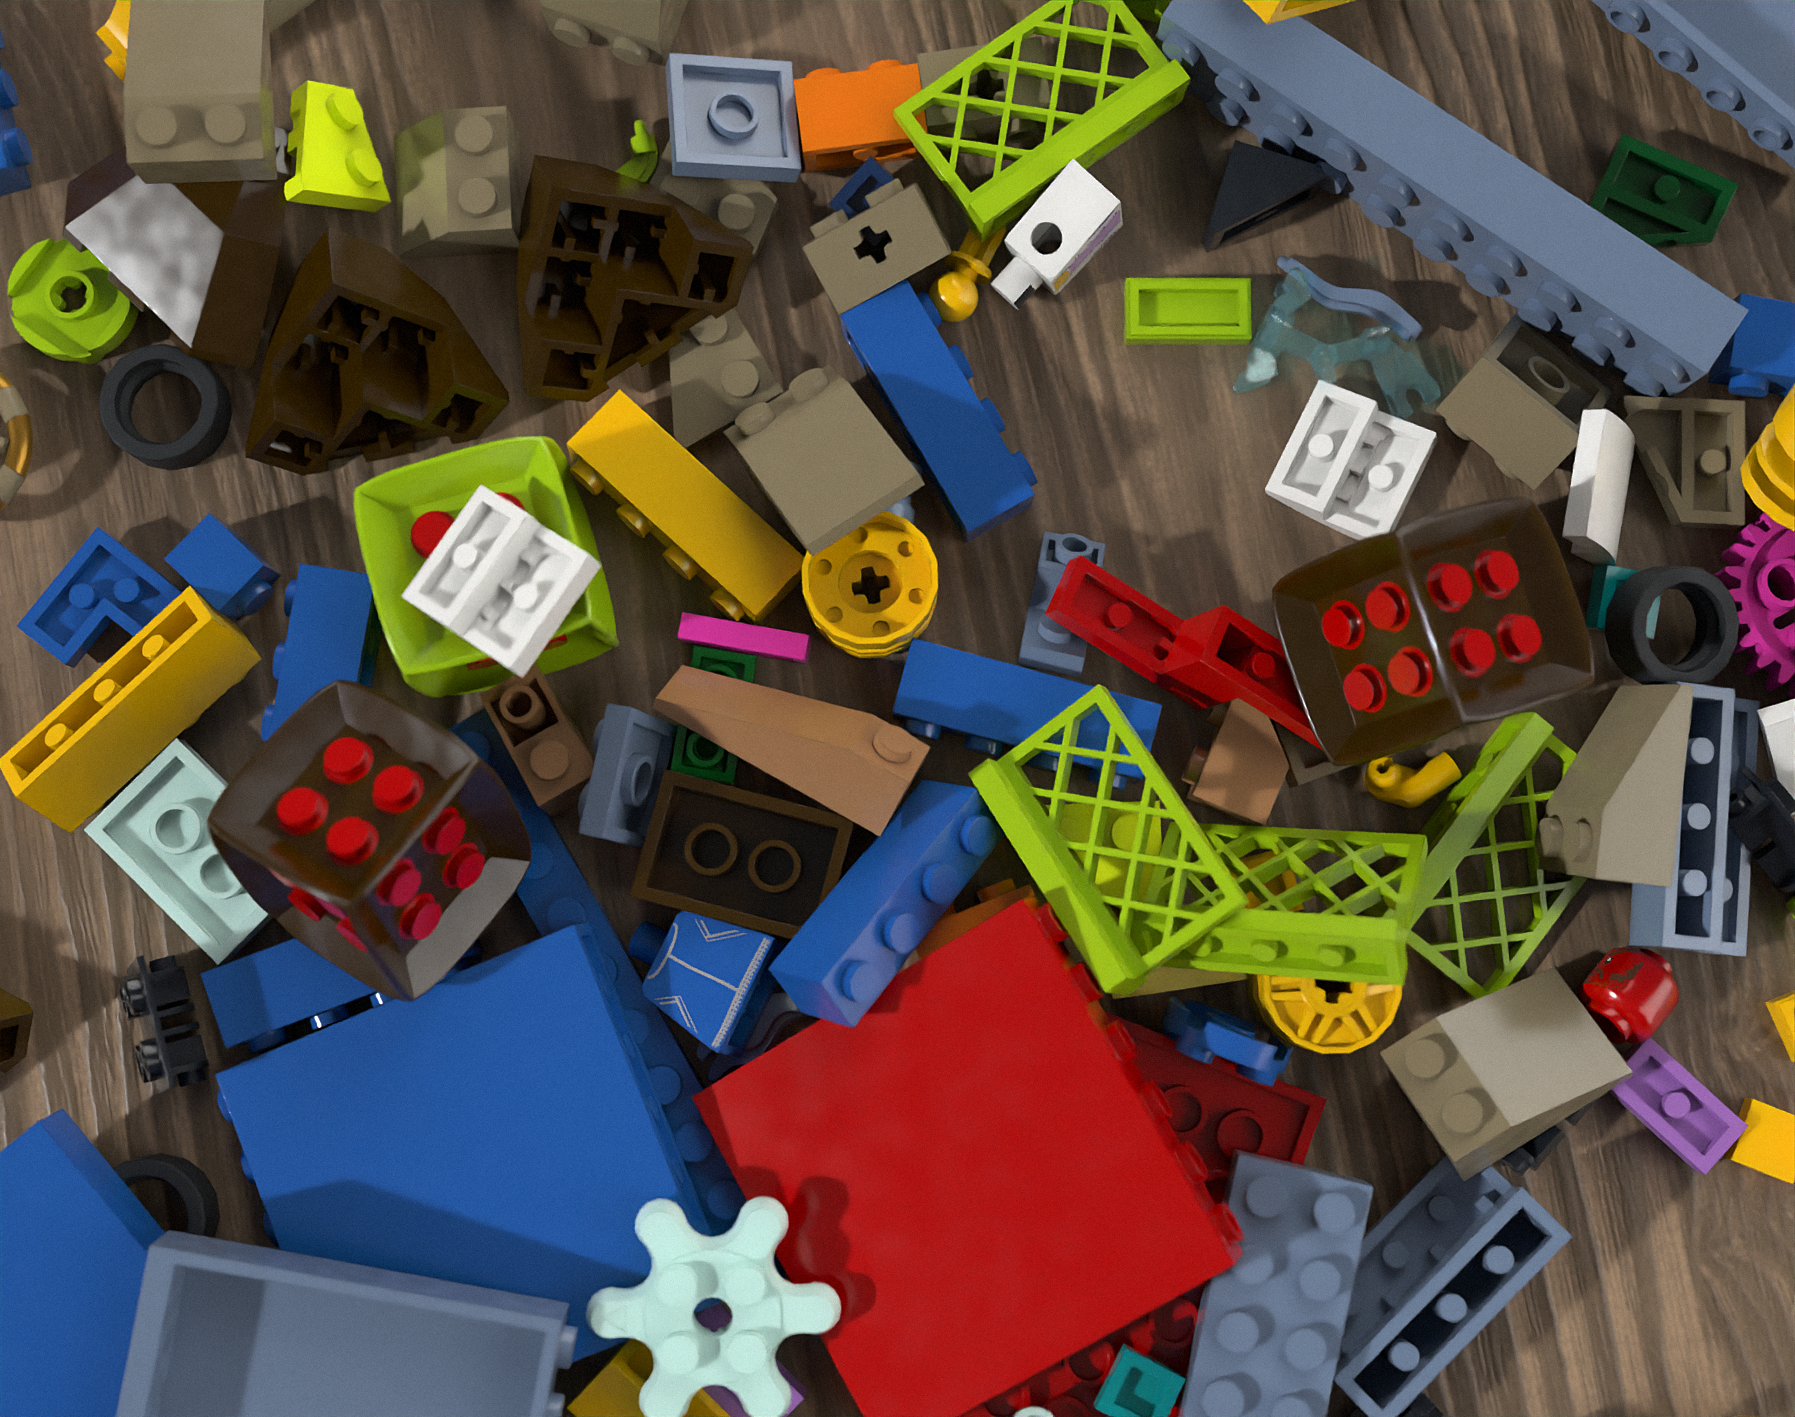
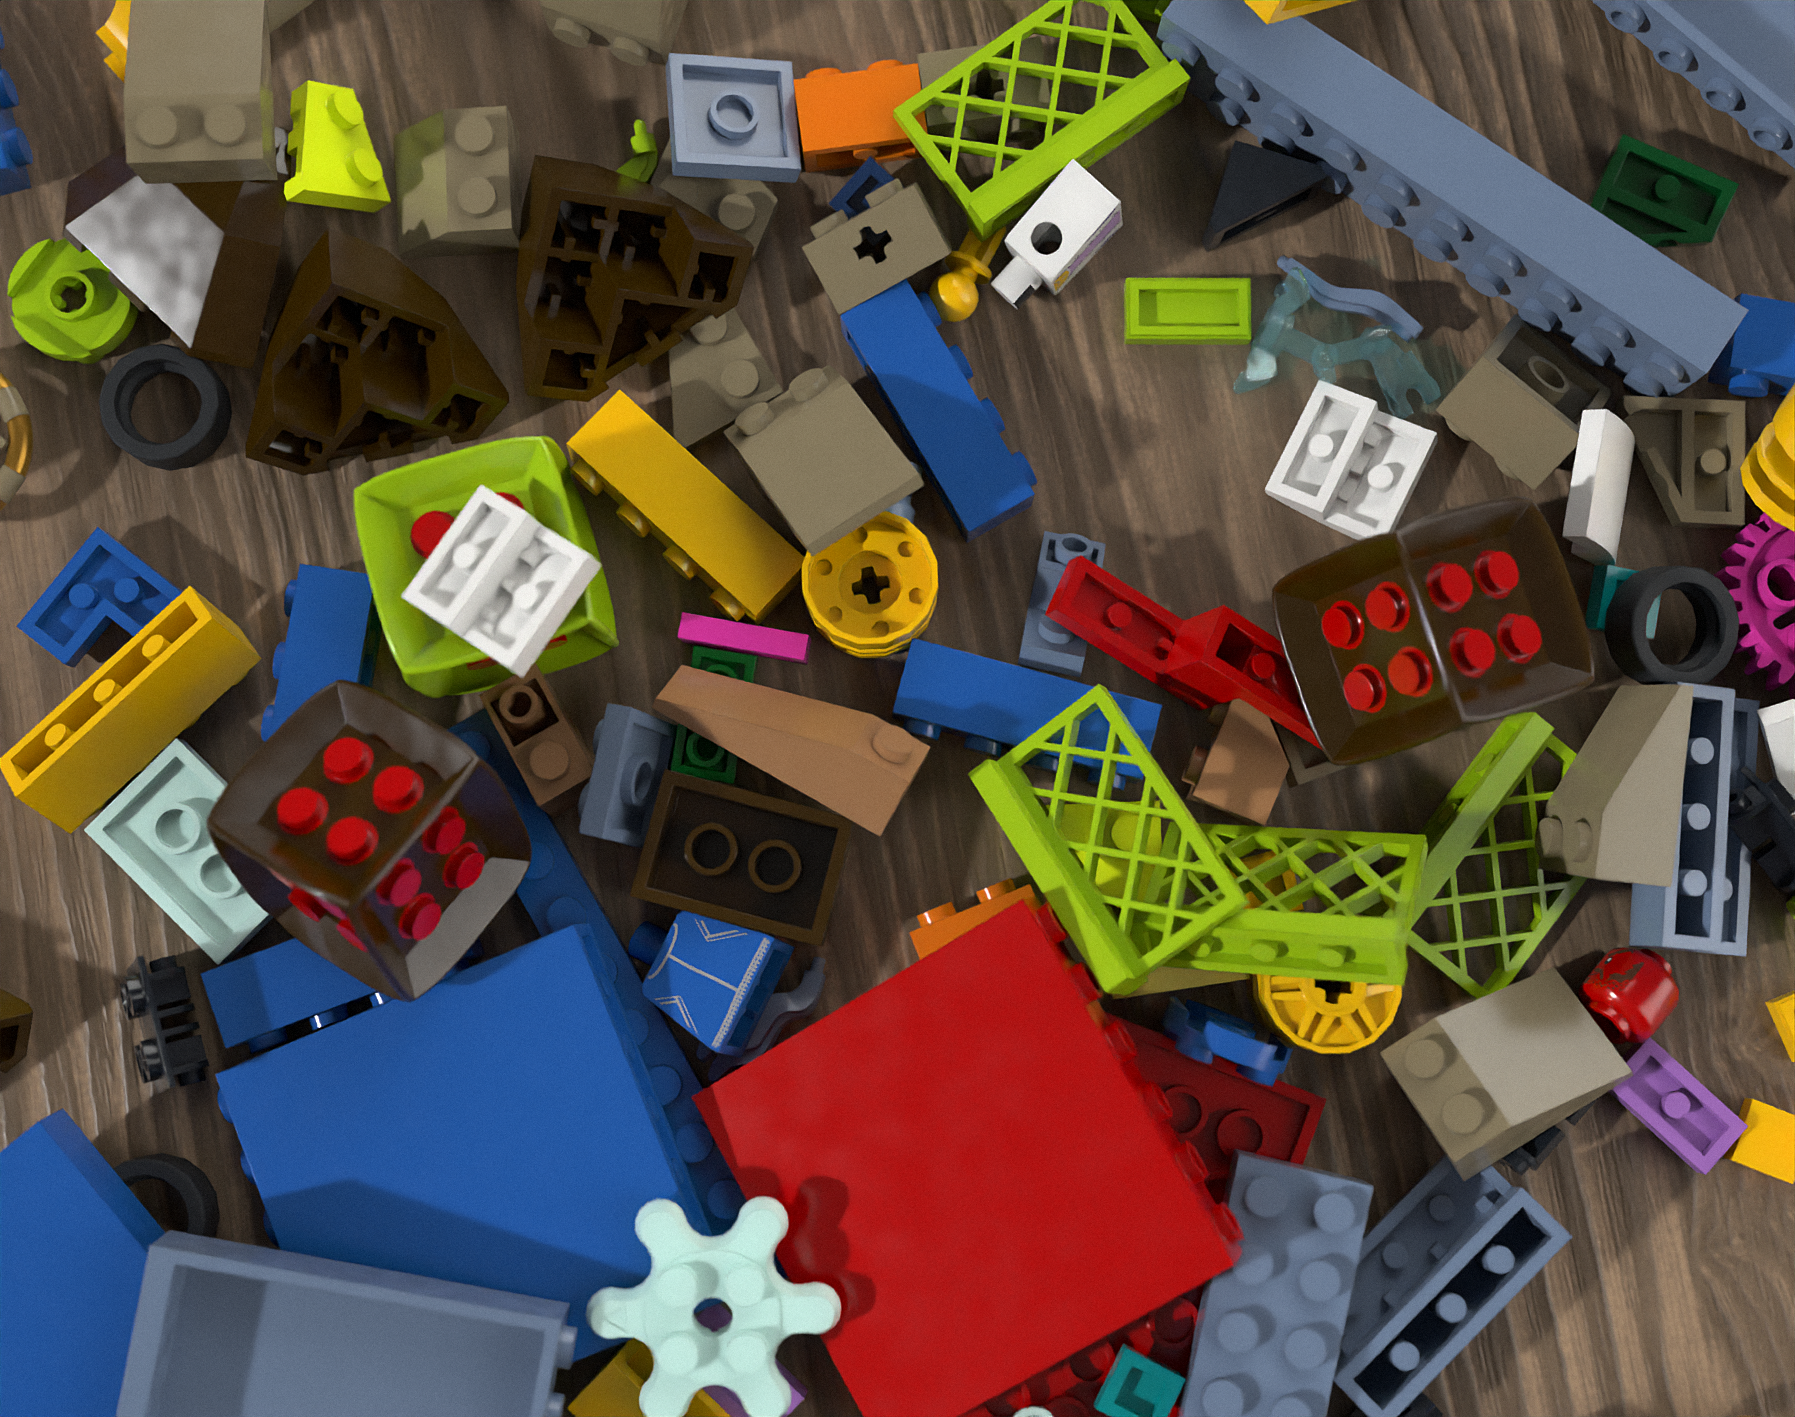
blue brick [164,513,281,620] -> none
blue brick [768,779,1005,1028] -> none
yellow arm [1364,752,1462,809] -> none

